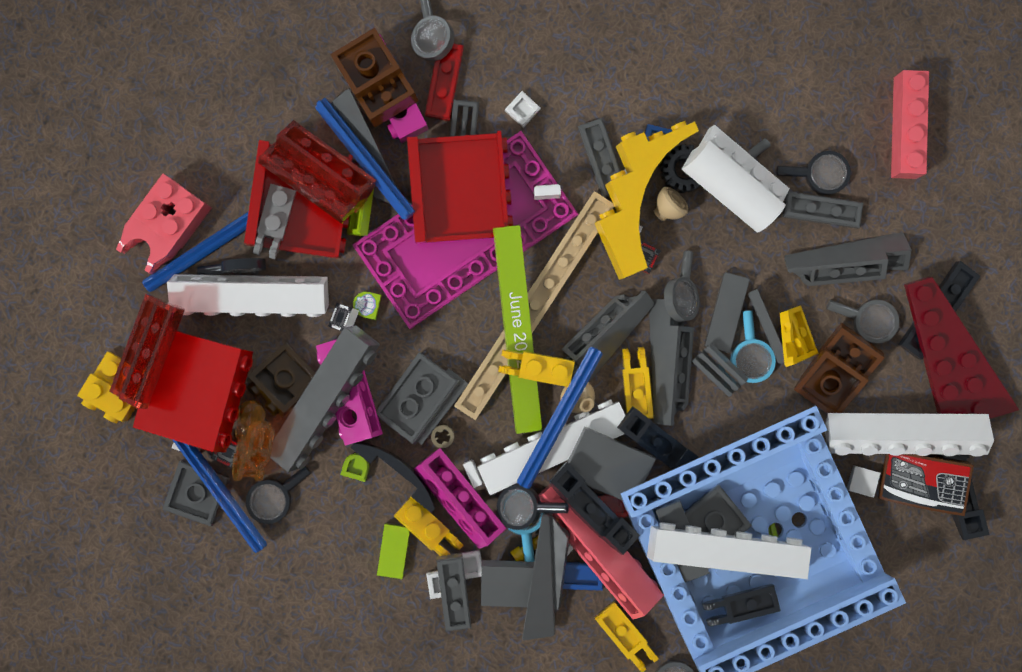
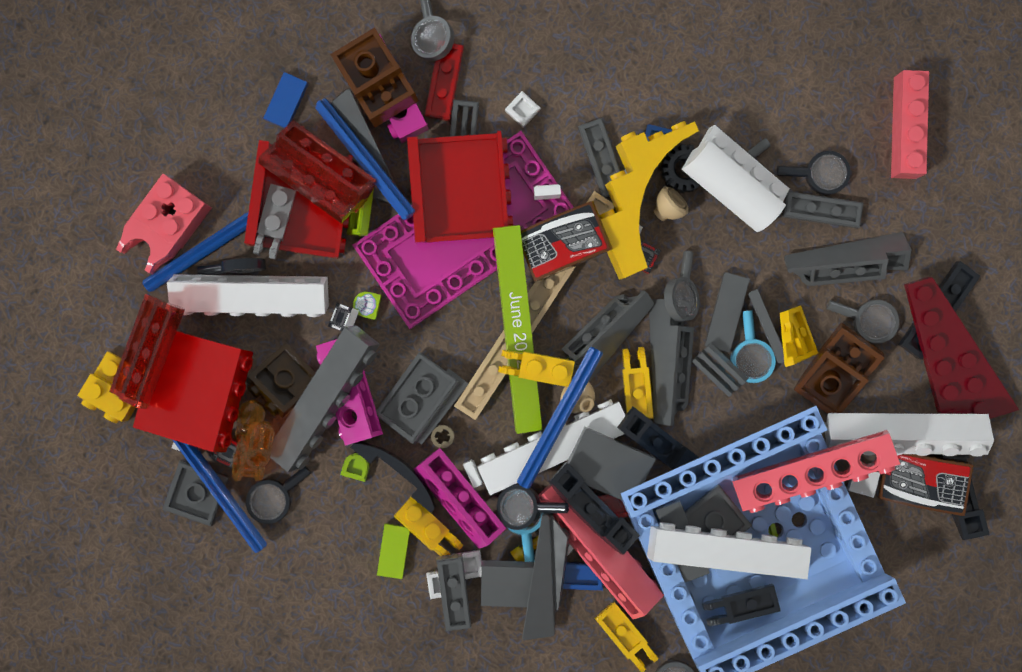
none -> blue tile [263,72,309,130]
none -> slope [521,201,613,281]
none -> coral brick [732,430,900,513]

